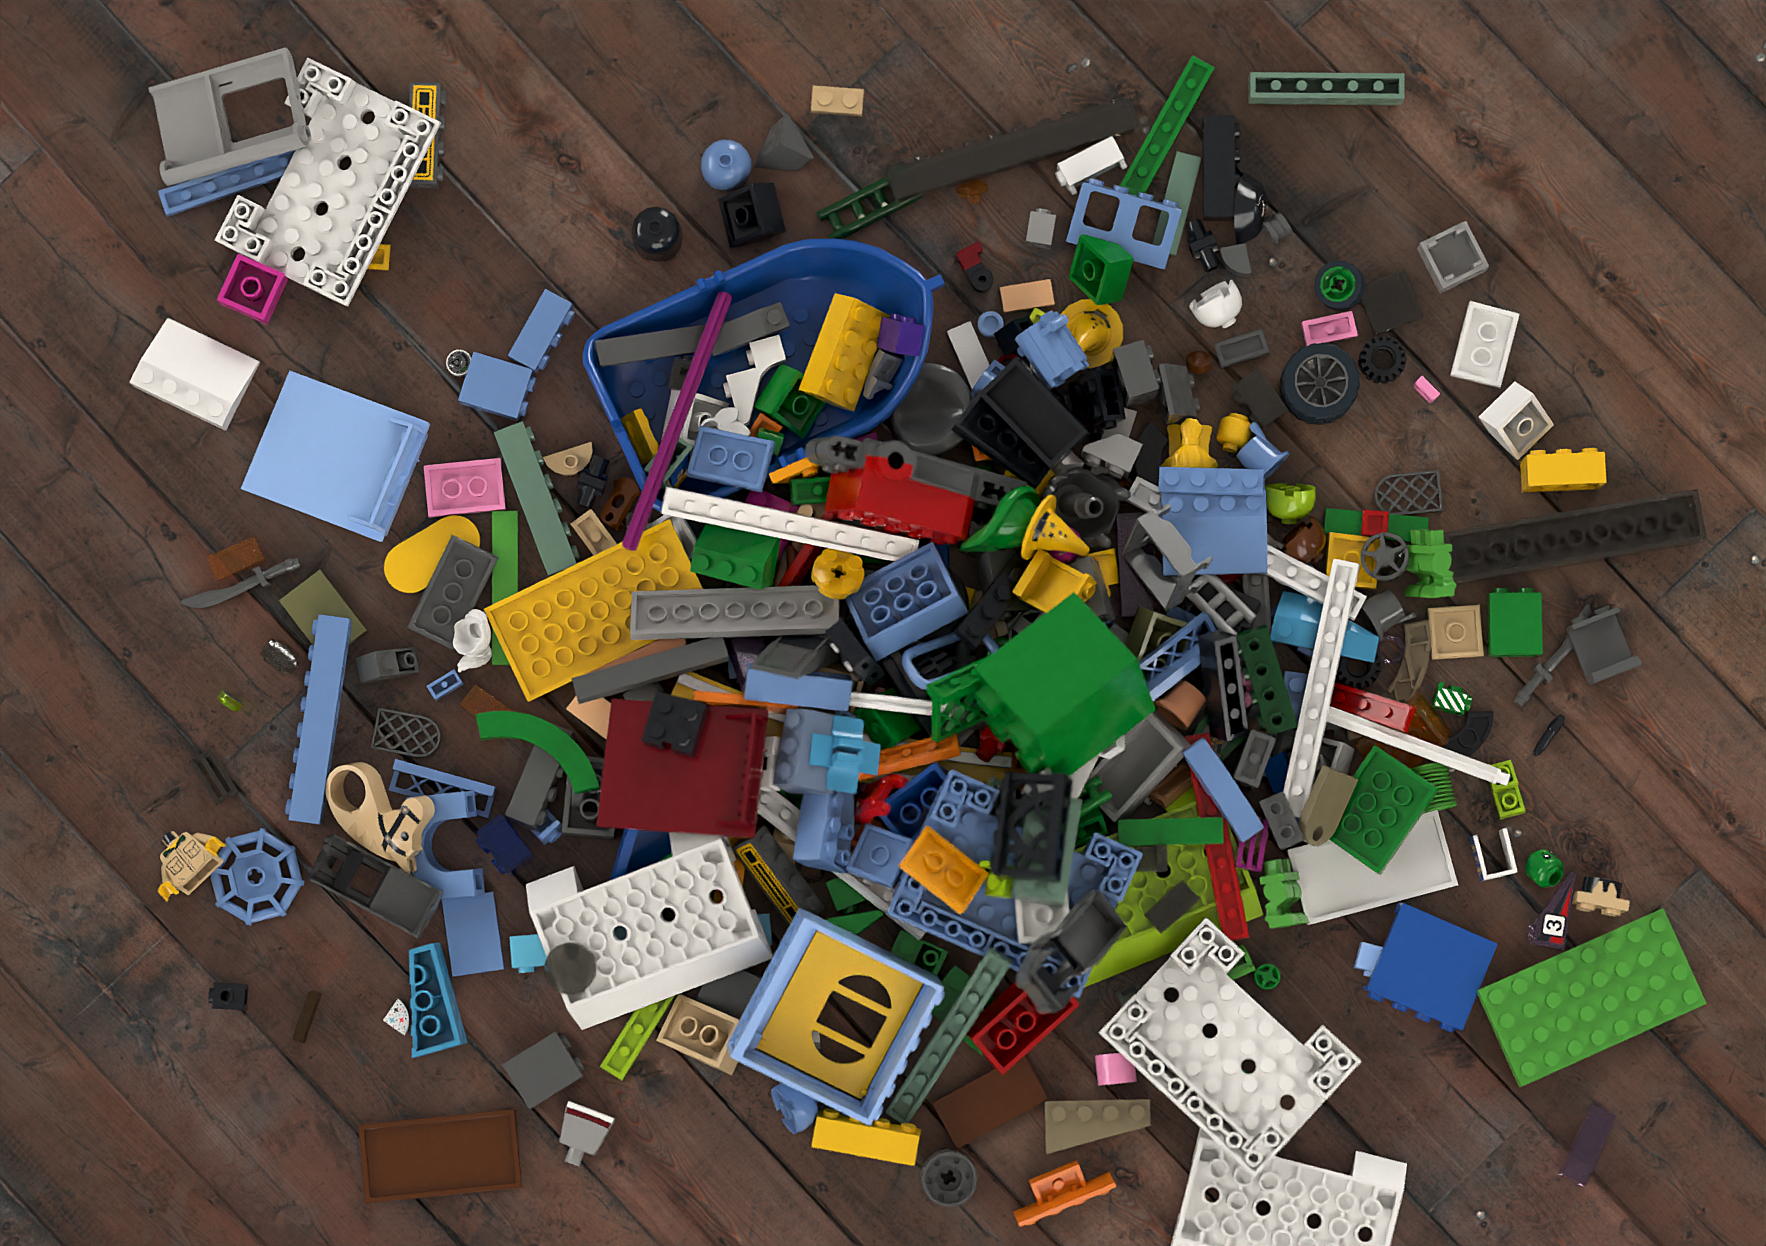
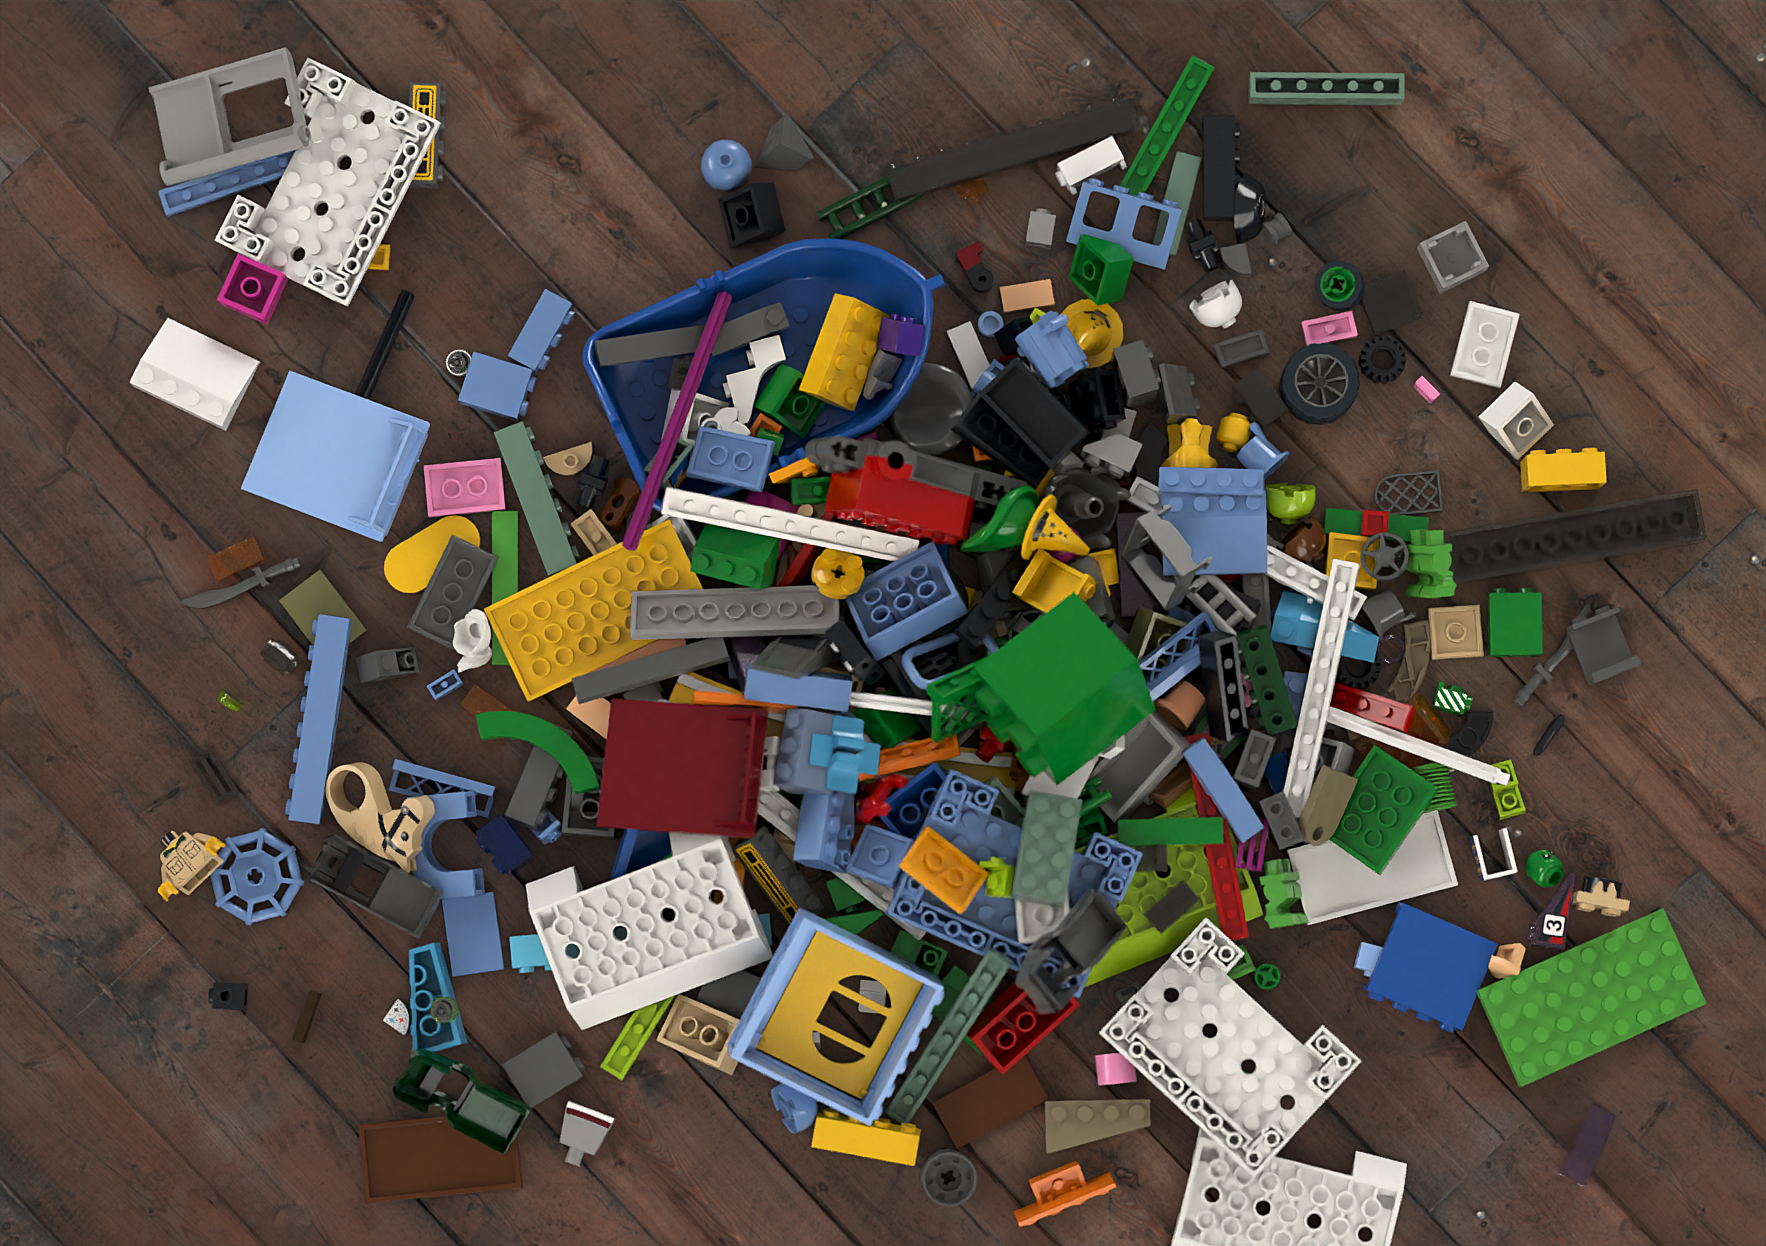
dark grey window [370,708,441,757] -> none
clear smoke tile [544,942,597,995] -> none
yellow plate [621,408,659,466] -> none
black cylinder [631,206,683,261] -> none
black piece [641,691,710,758] -> none
tan plate [811,85,864,116] -> none
black fence [990,772,1073,883] -> none
reddish brown tile [1186,351,1212,374] -> none
none -> black axle [355,289,415,400]
none -> dark green piece [392,1049,531,1154]
none -> tile [430,997,458,1023]
none -> white panel [858,980,886,1014]
none -> light nougat tile [1489,943,1526,978]

